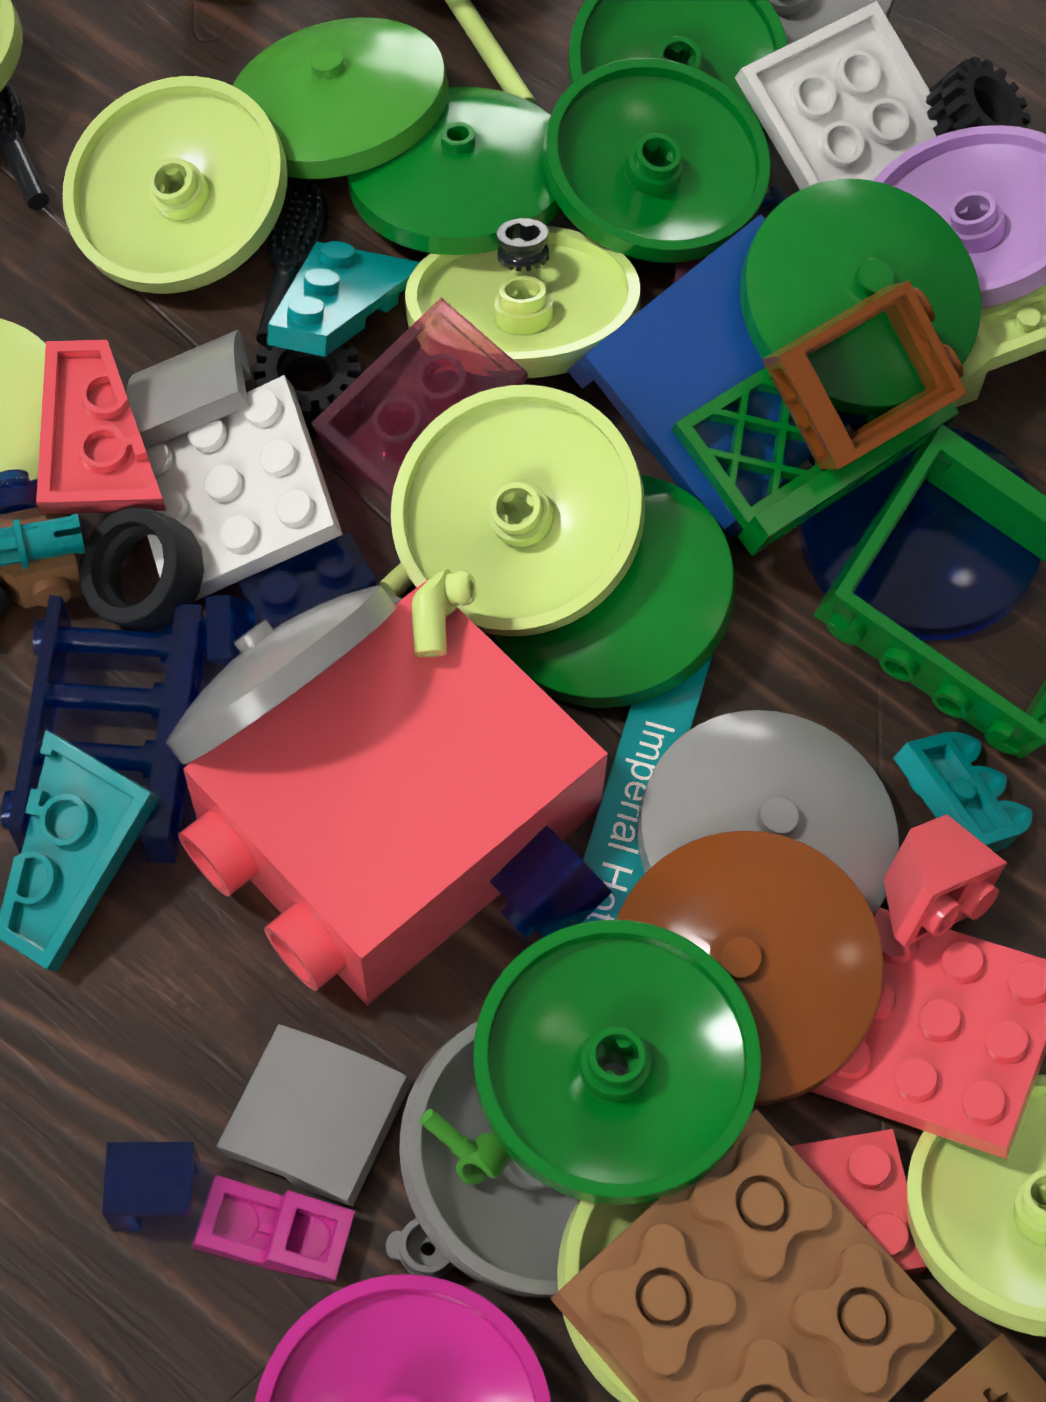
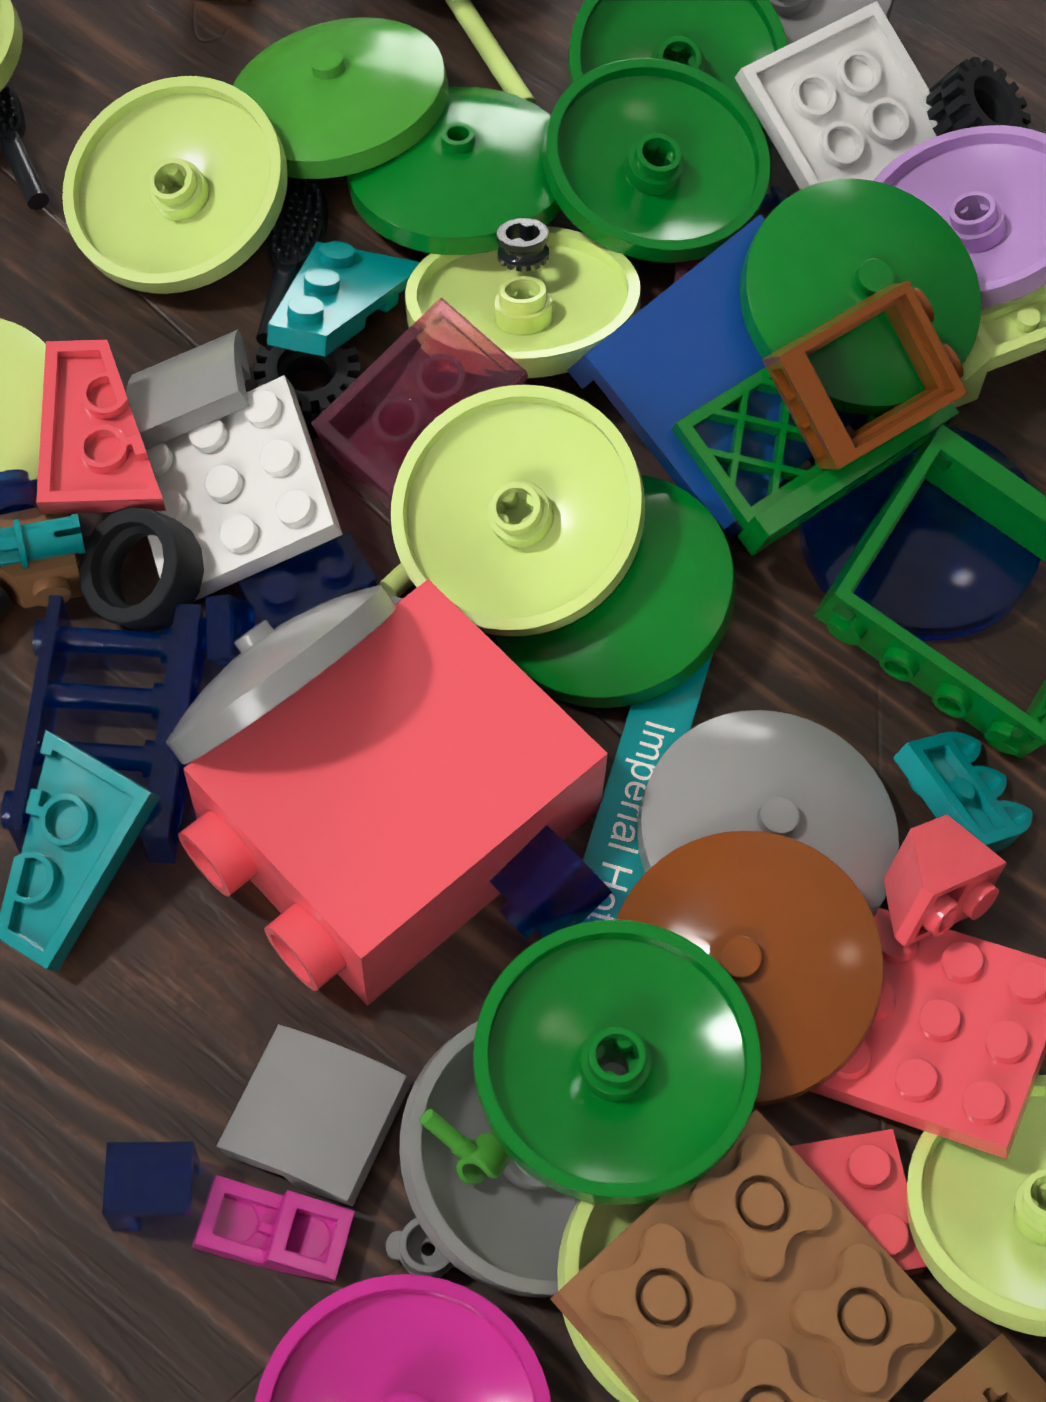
yellowish green arm [411,569,477,657] -> none

